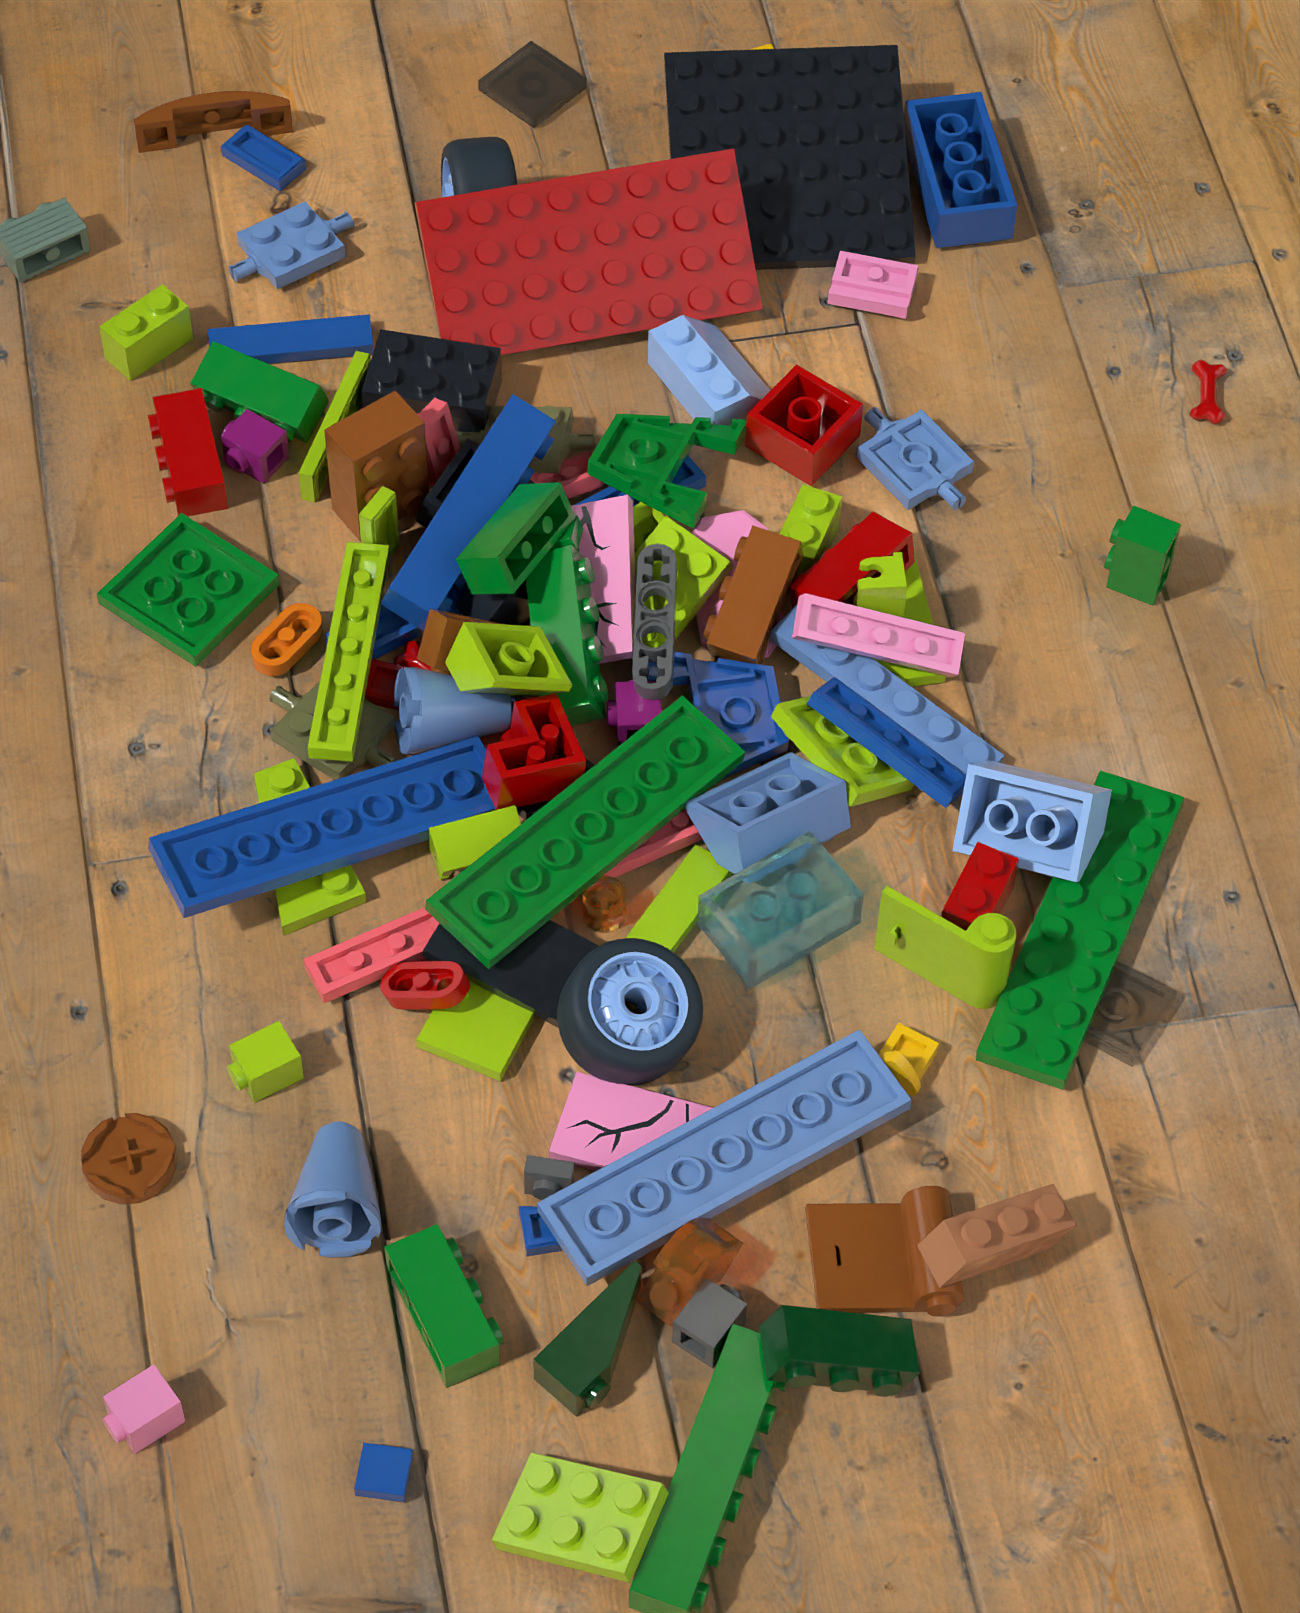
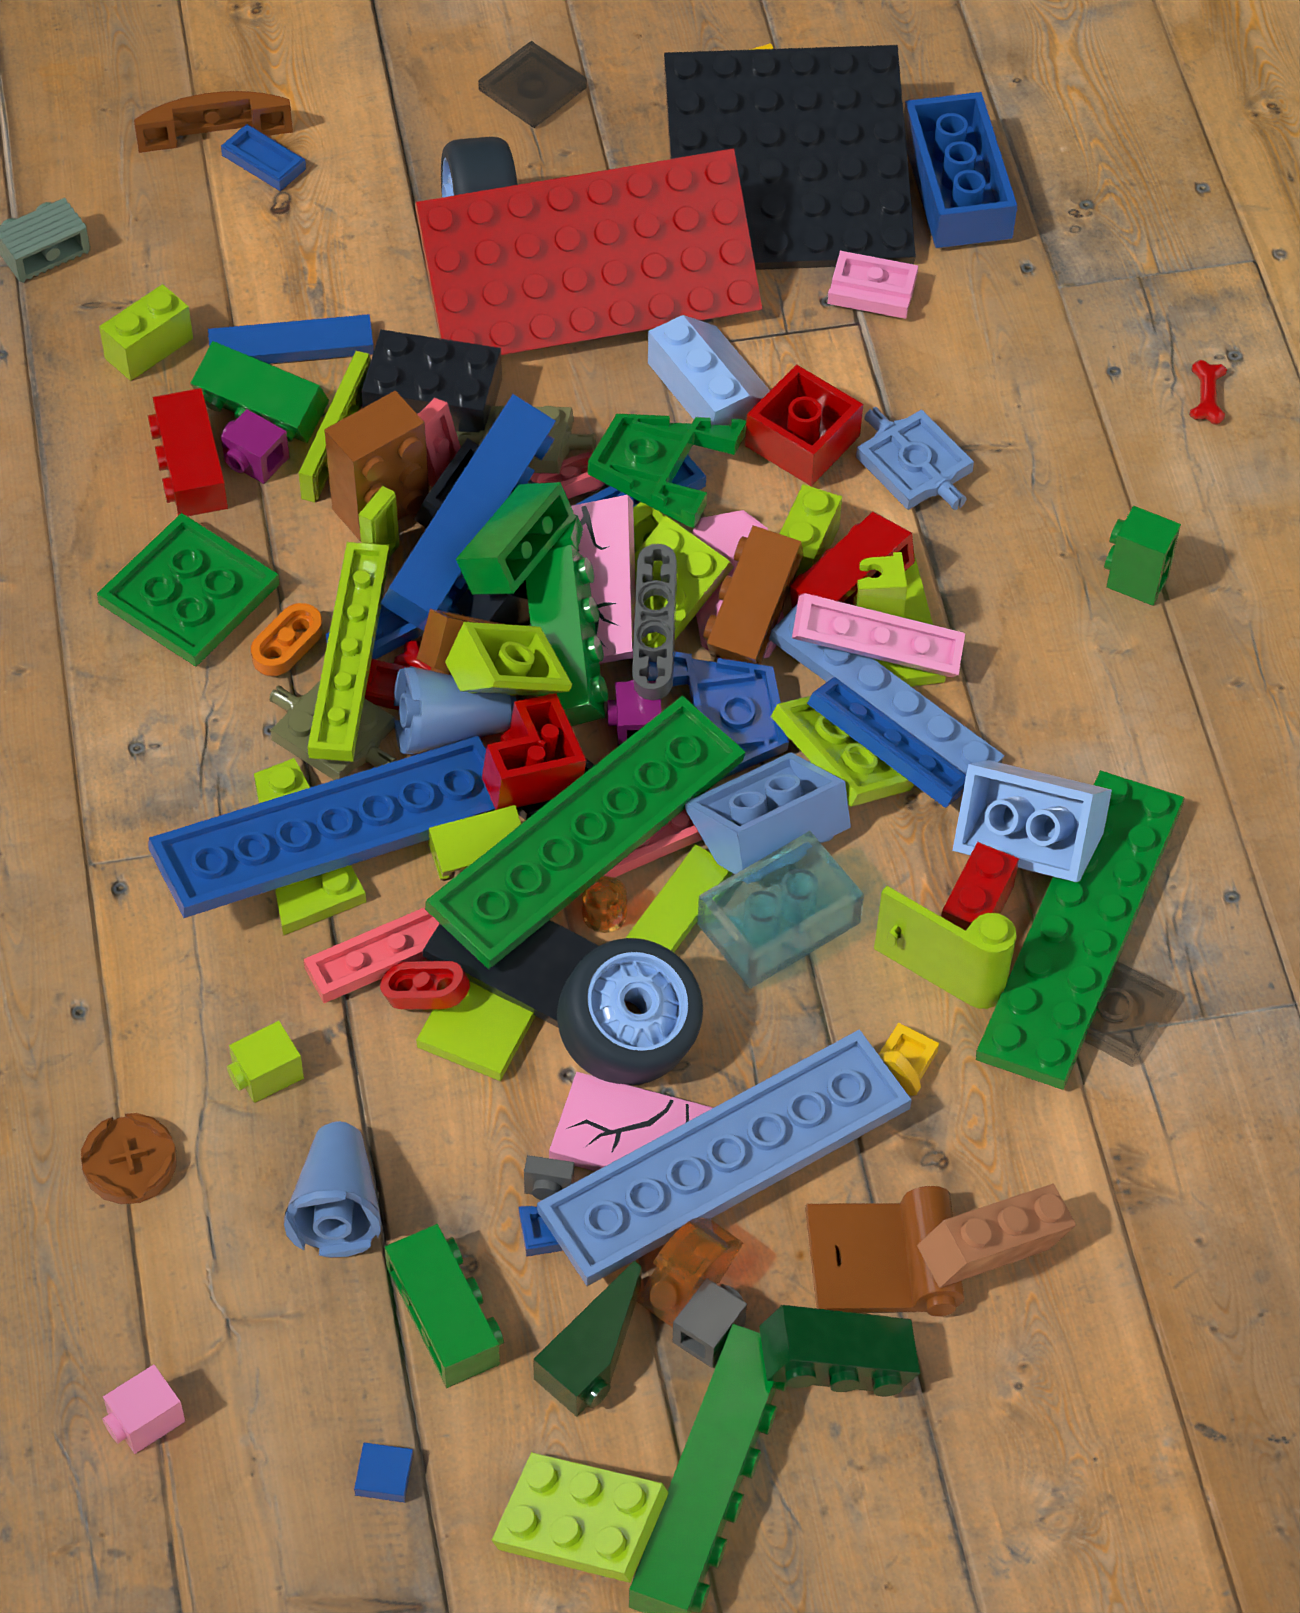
medium blue plate [228,201,354,290] -> none

